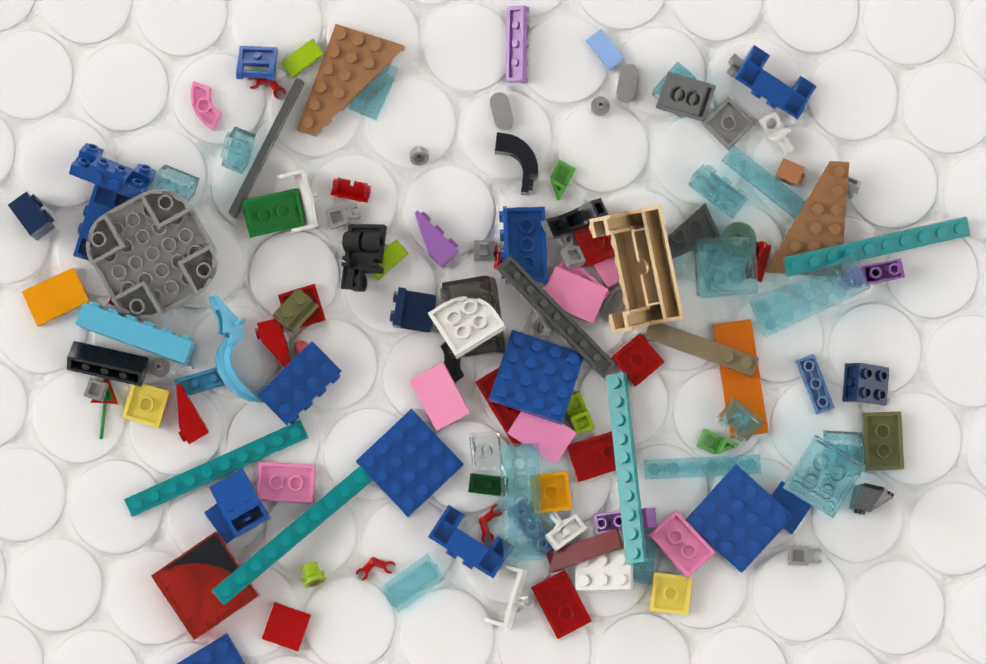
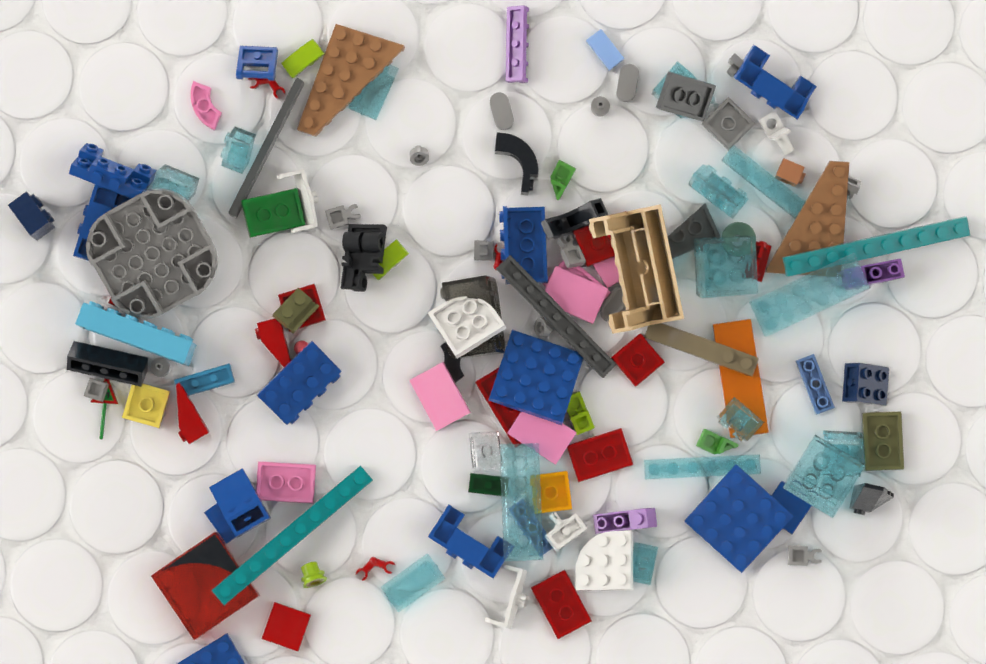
light orange tile [21,267,90,327] -> none
teal plate [124,420,309,517] -> none
medium azure piece [208,294,264,403] -> none
red hinge [330,177,371,203] -> none
blue plate [356,408,464,517] -> none
dark blue bracket [389,287,437,333] -> none
medium lavender slope [415,210,459,269] -> none
red arm [478,504,503,544] -> none
dark red tile [546,528,624,573] -> none
plate [606,372,647,565] -> none
bright pink tile [648,510,716,579] -> none
light yellow plate [649,572,692,615] -> none

